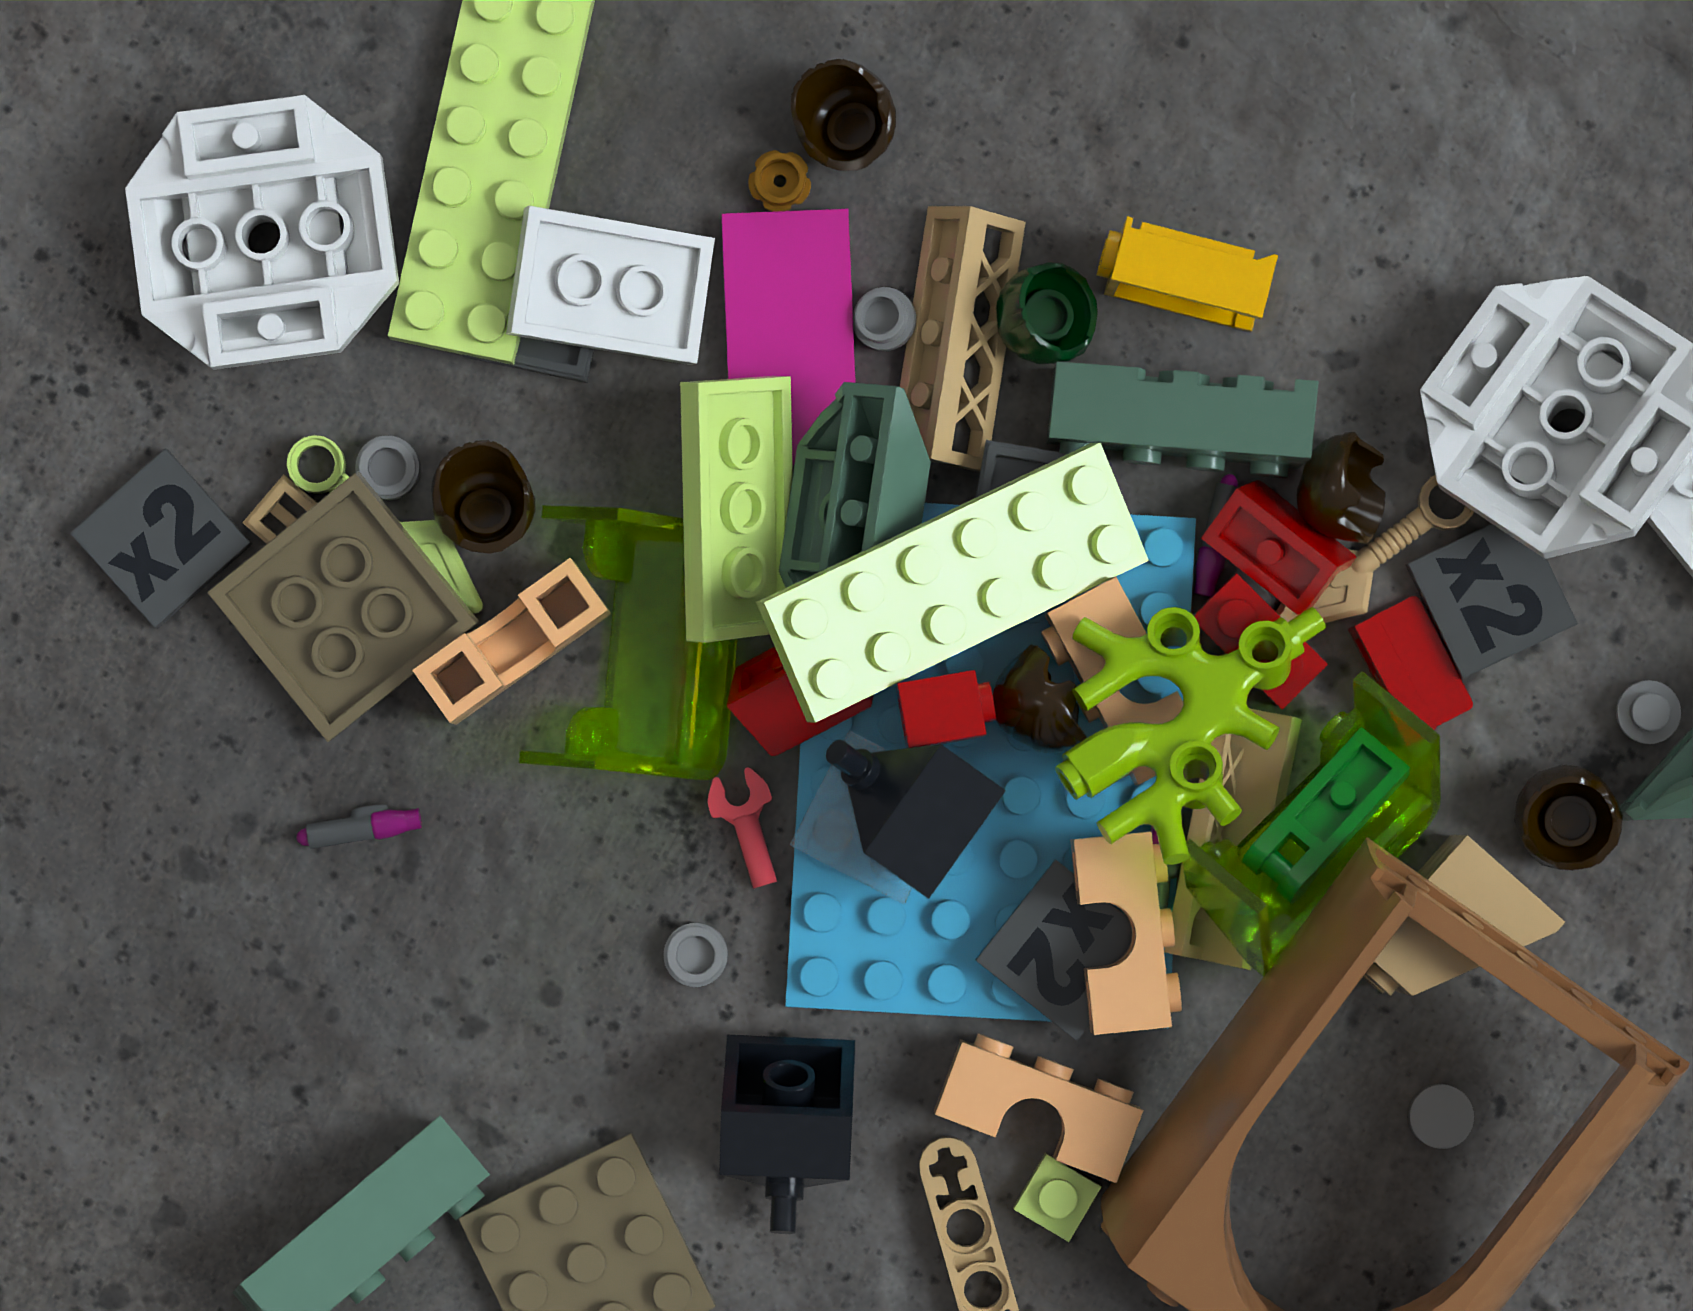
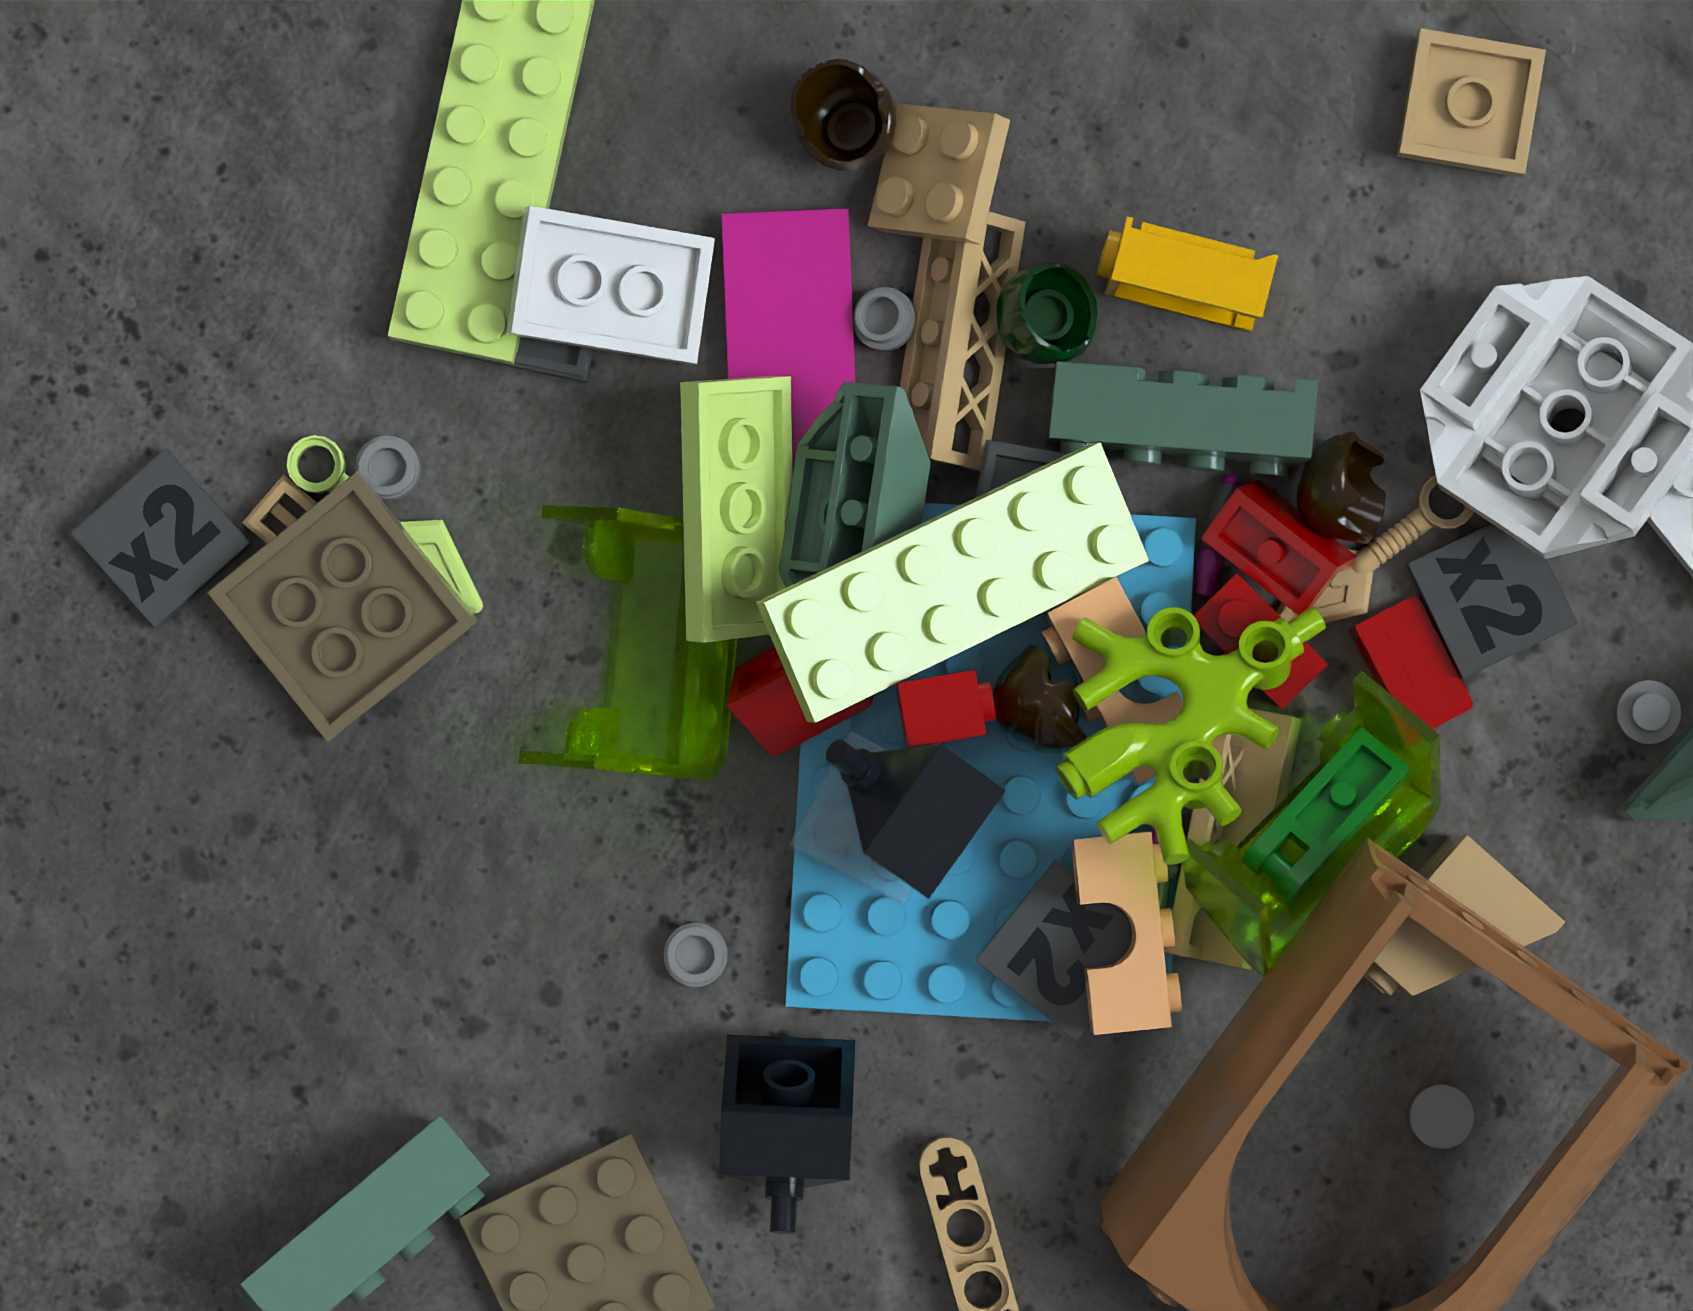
white piece [125,95,399,370] -> none
piece [296,805,422,849] -> none
light nougat arch [412,558,612,725] -> none
dark brown hair [431,440,536,554] -> none
coral bar [707,767,777,889] -> none
pearl gold plate [748,150,811,212] -> none
light nougat arch [934,1033,1144,1183] -> none
yellowish green plate [1013,1153,1101,1242] -> none
dark brown hair [1514,765,1623,871] -> none
none -> tan plate [867,103,1010,245]
none -> tan plate [1396,28,1546,178]

